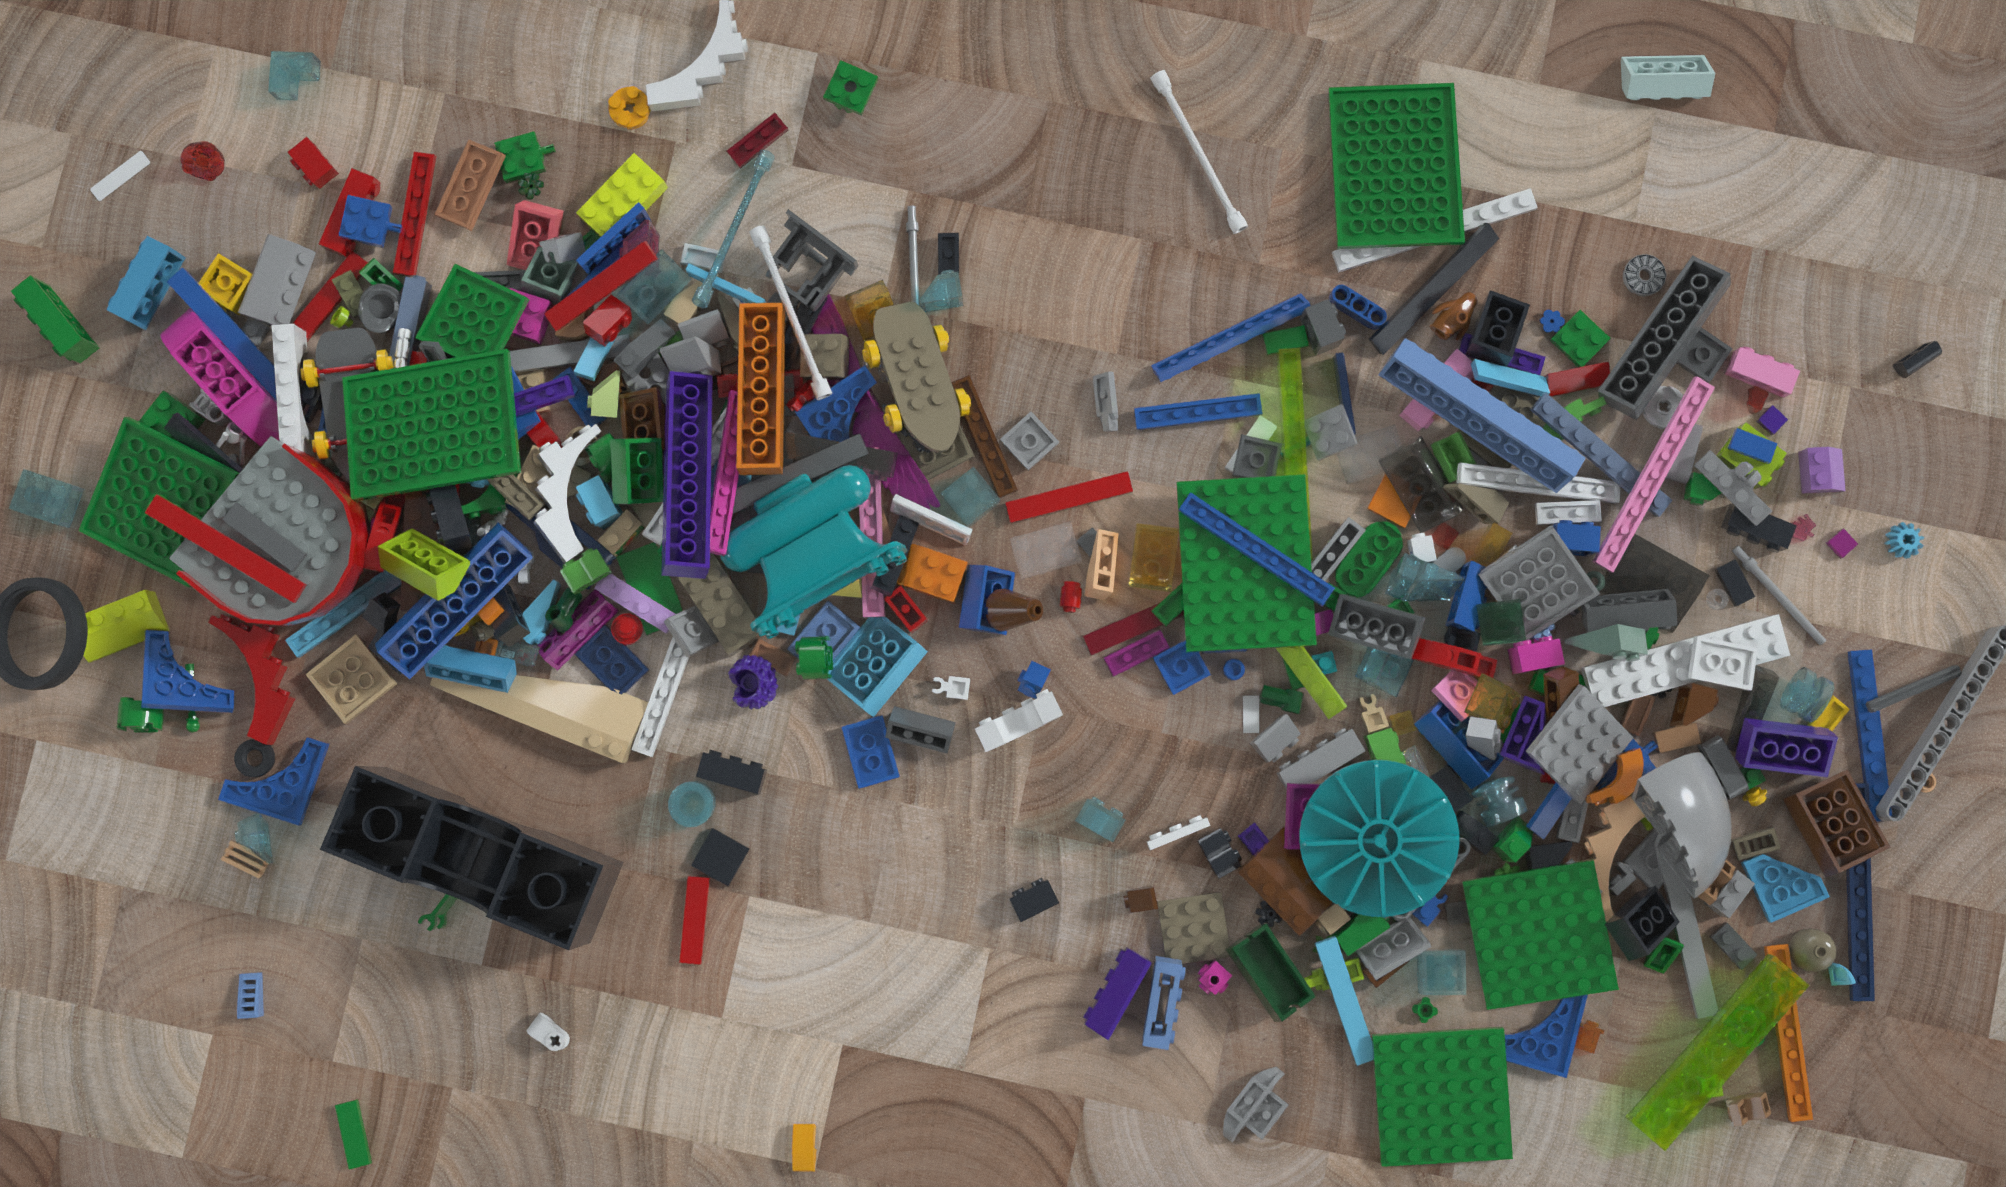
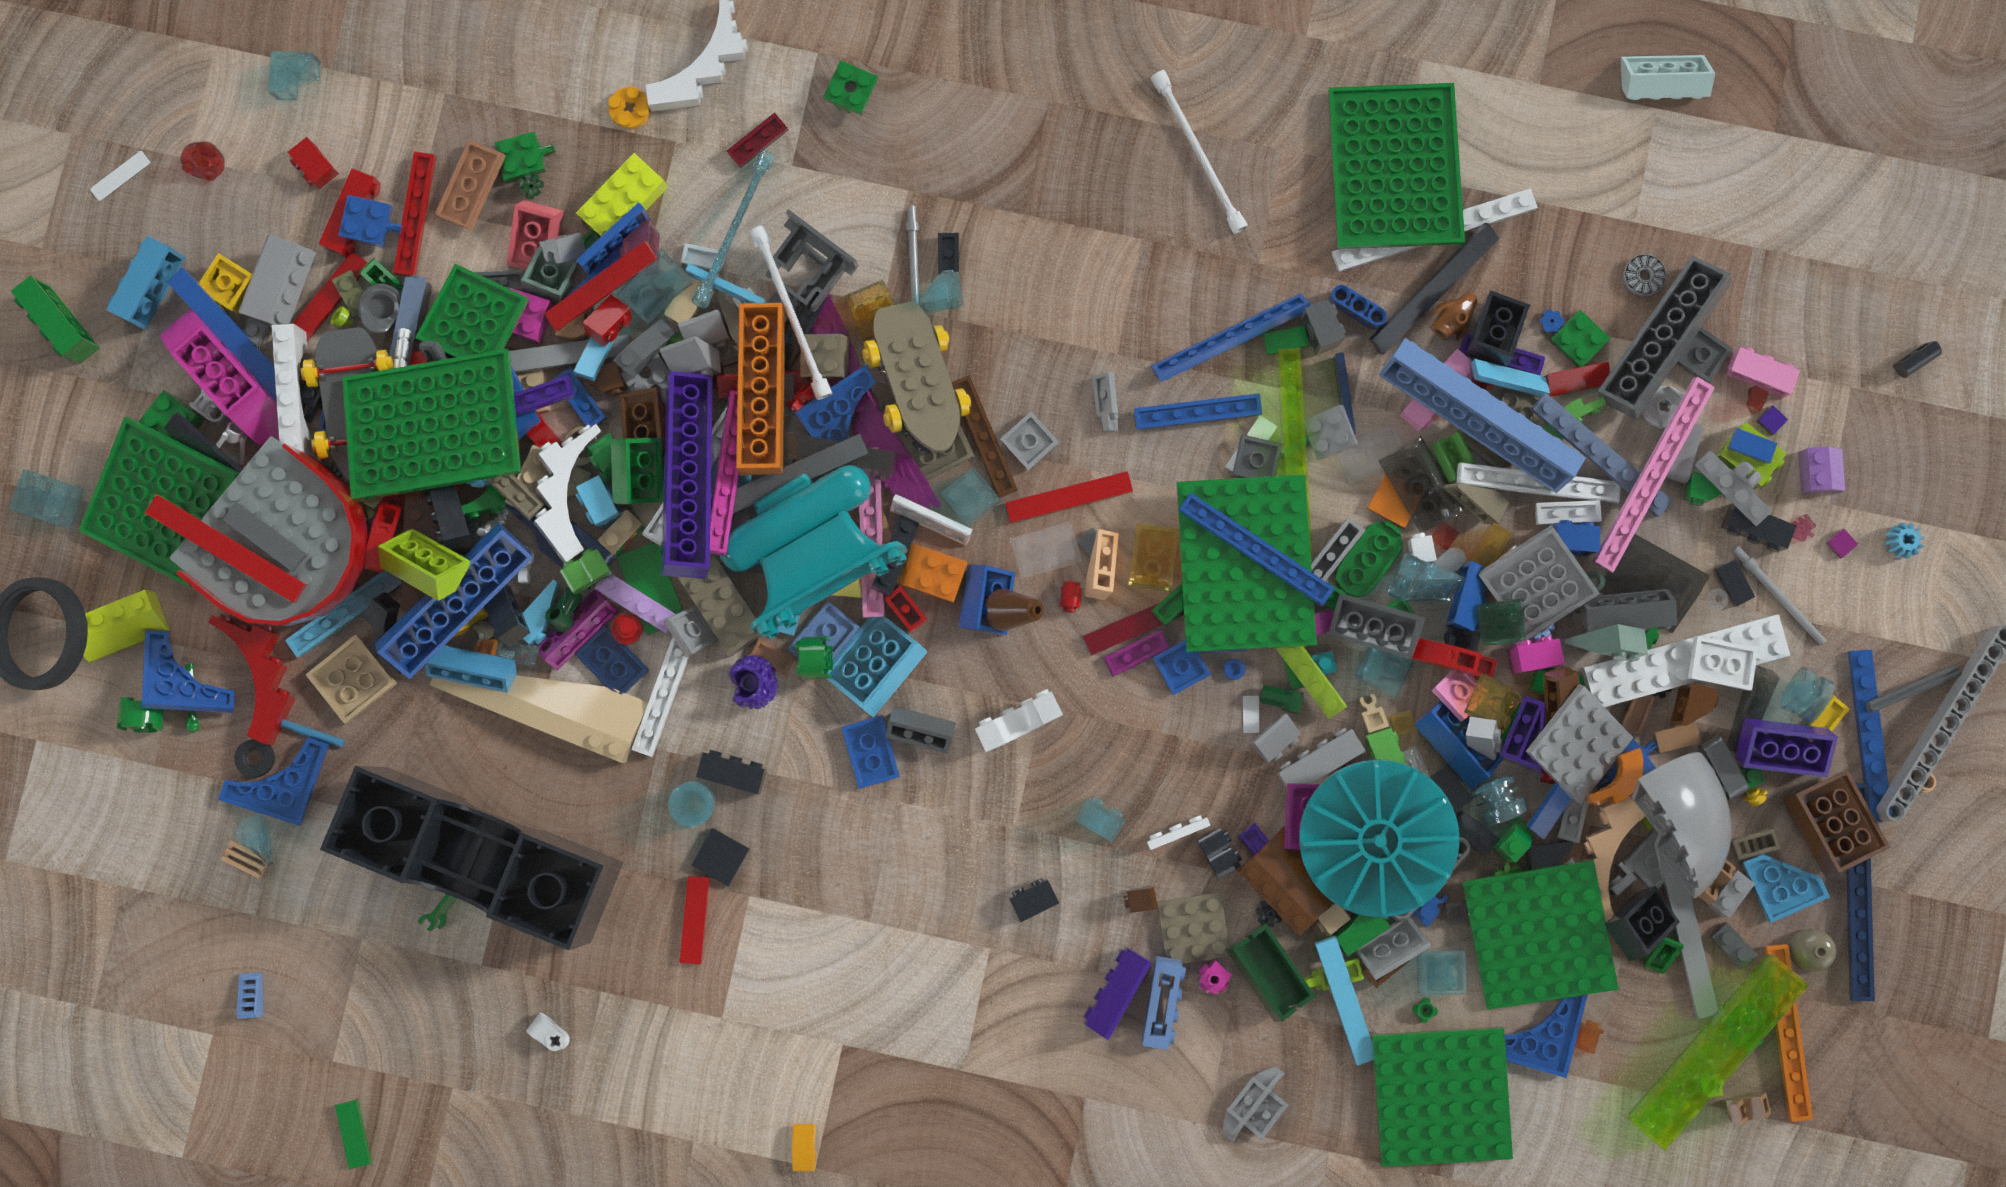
orange tile [477,598,504,625] -> none
yellowish green slope [587,370,620,418] -> none
white plate [932,676,970,700] -> none
blue brick [1017,661,1051,699] -> none
medium azure tile [1828,963,1856,986] -> none
none -> dark azure bar [281,720,344,748]

